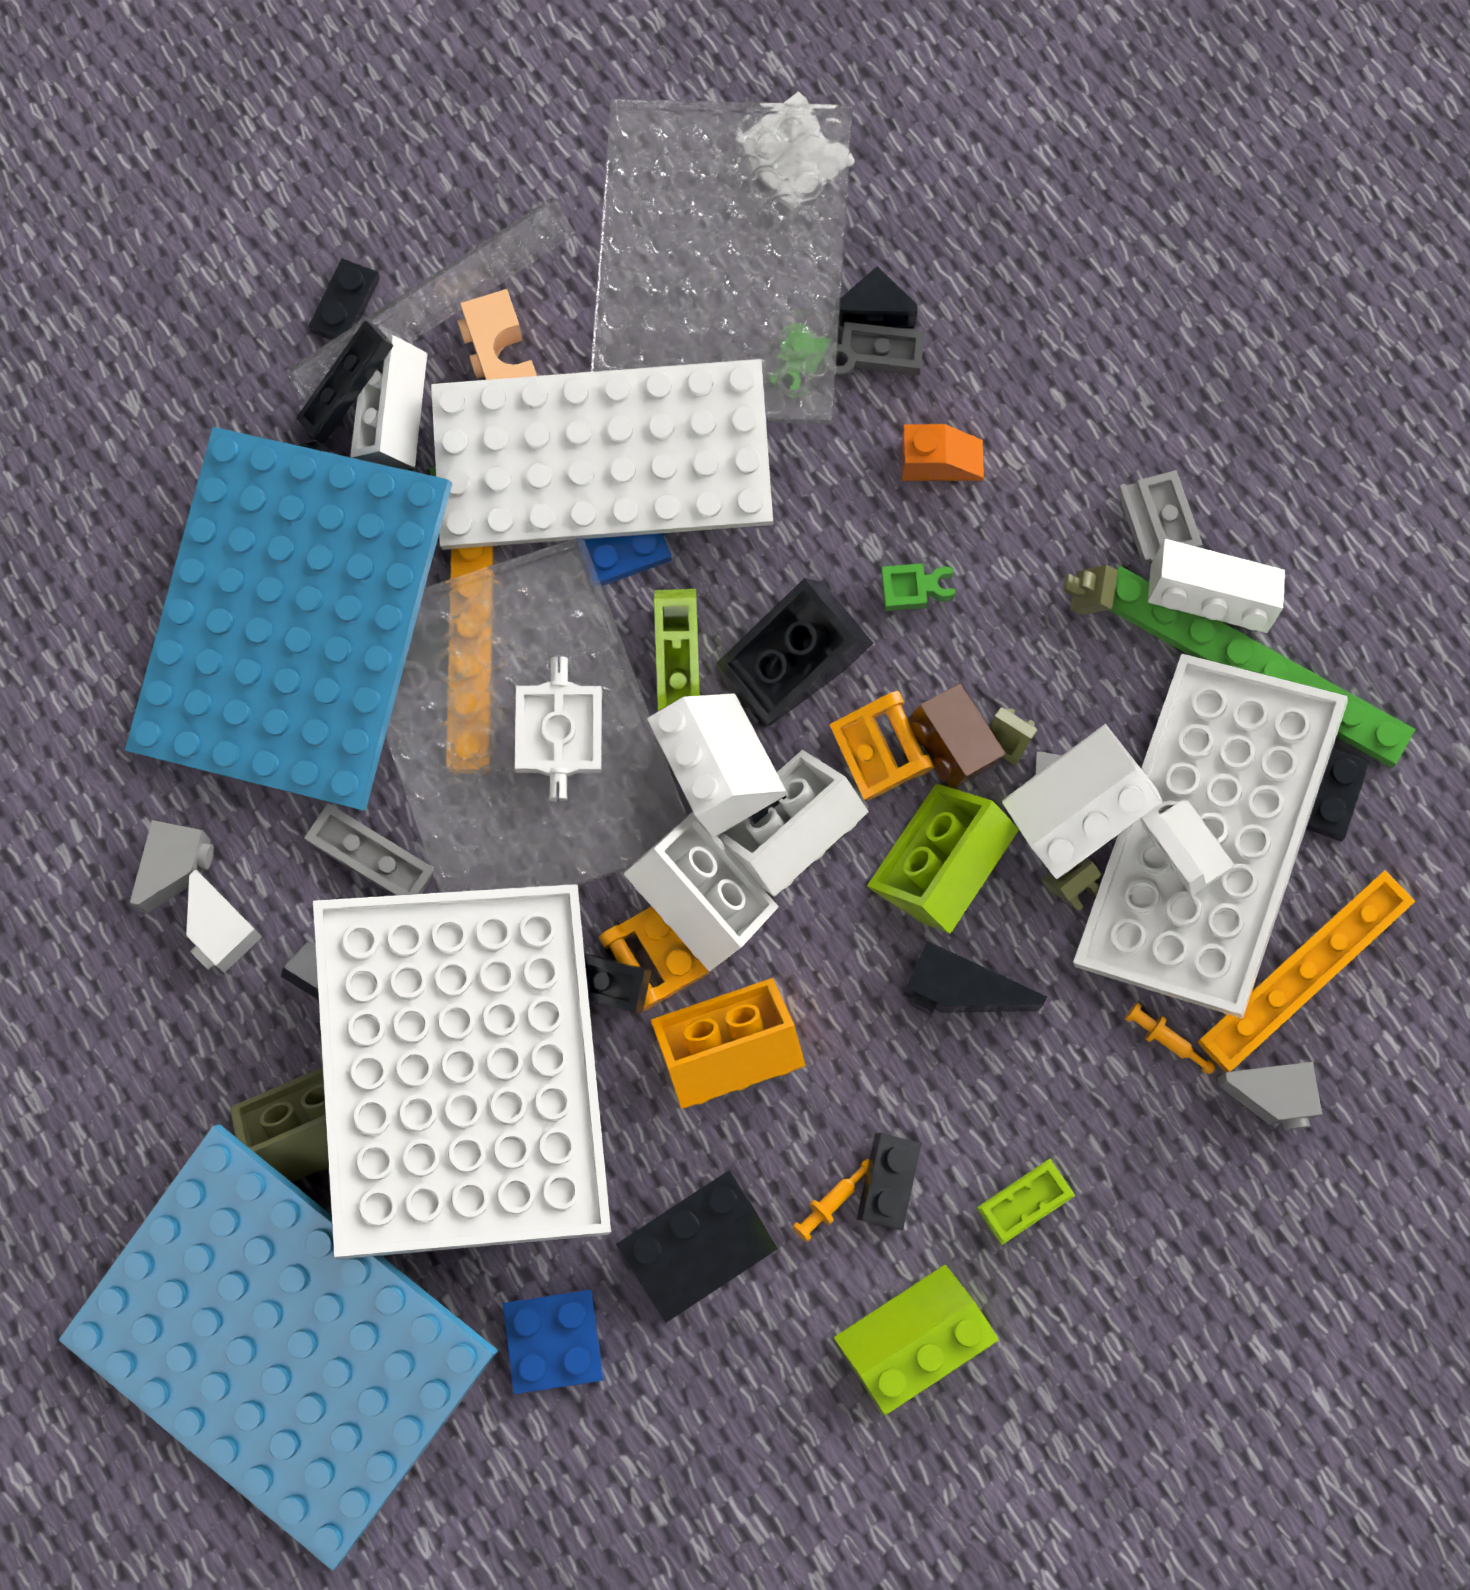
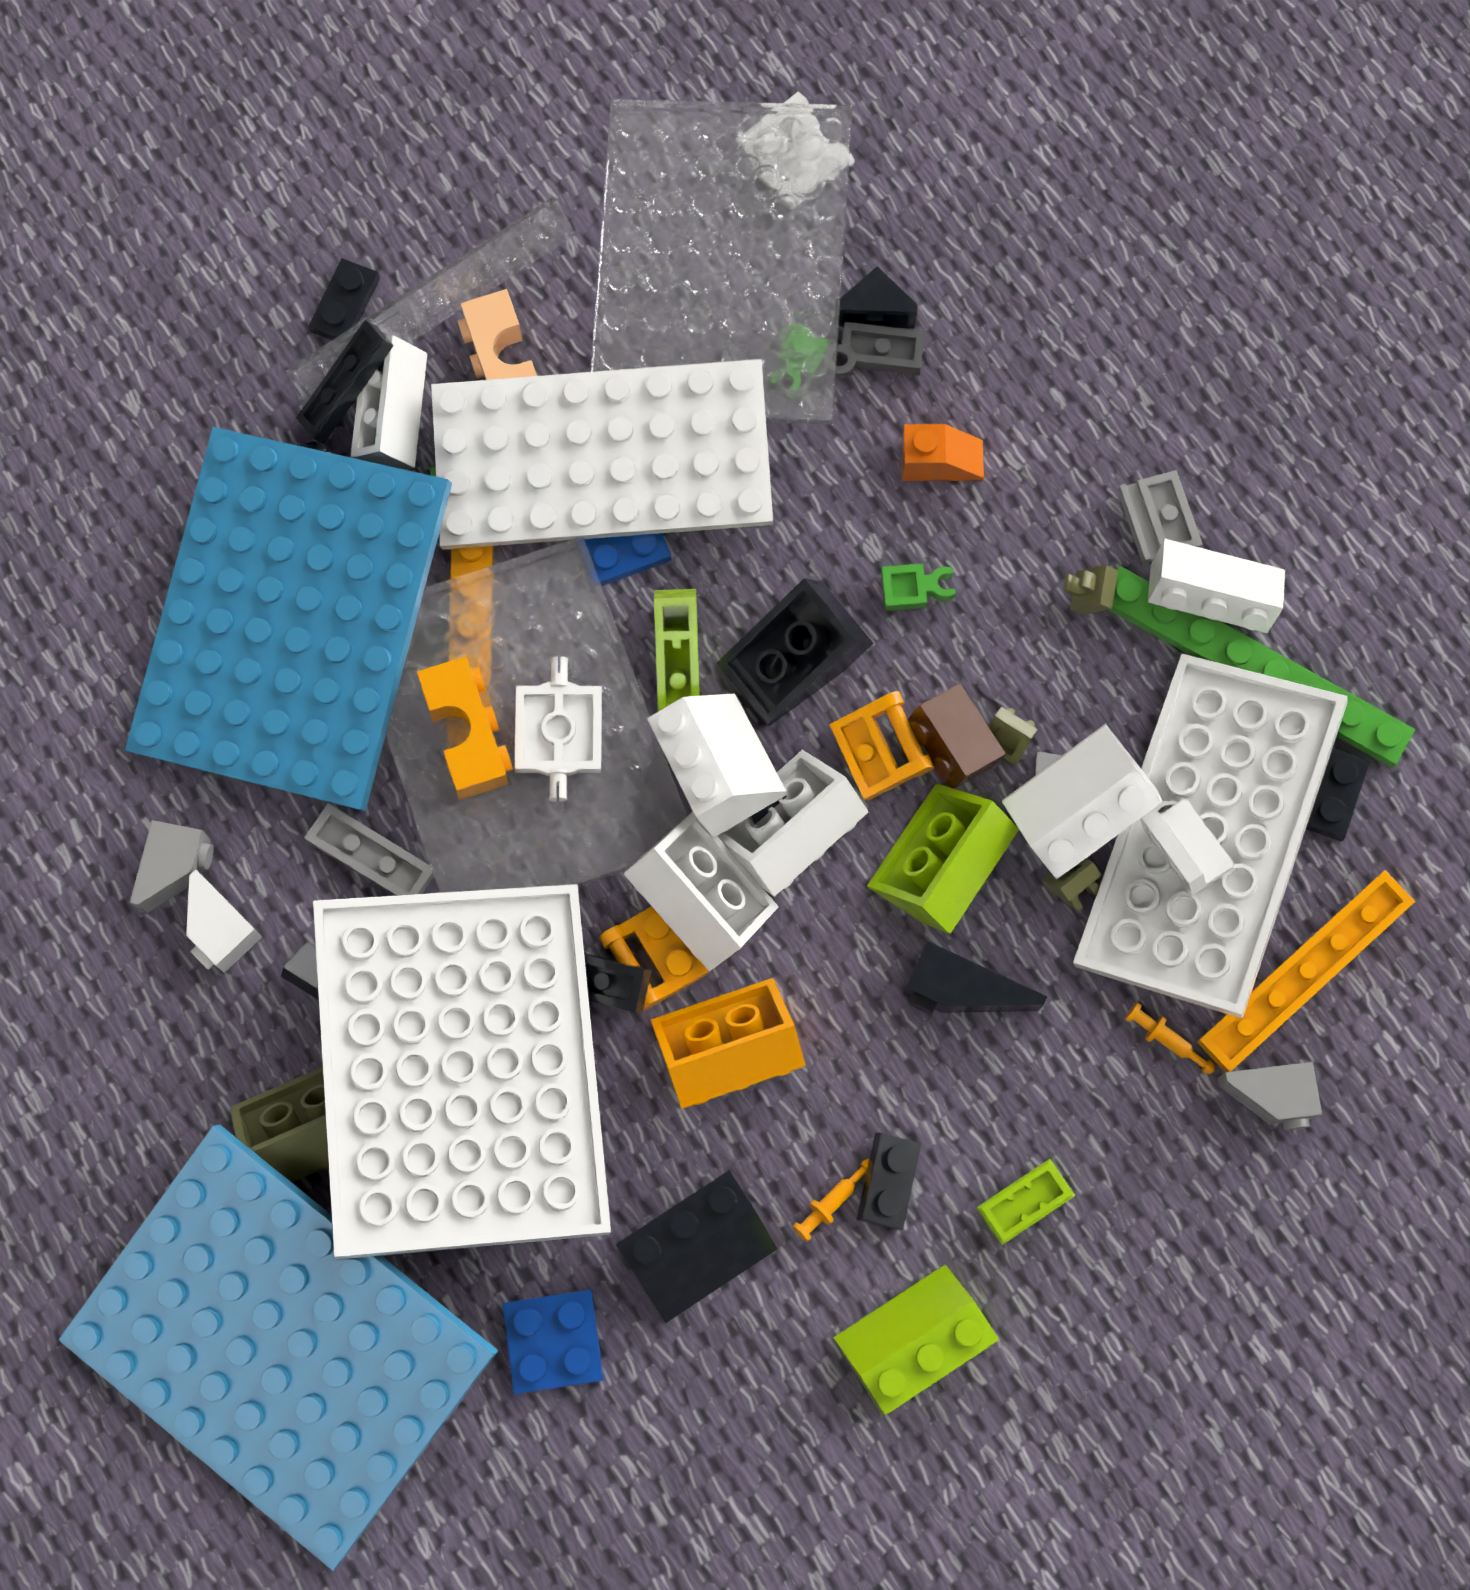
none -> light orange arch [417,656,513,801]

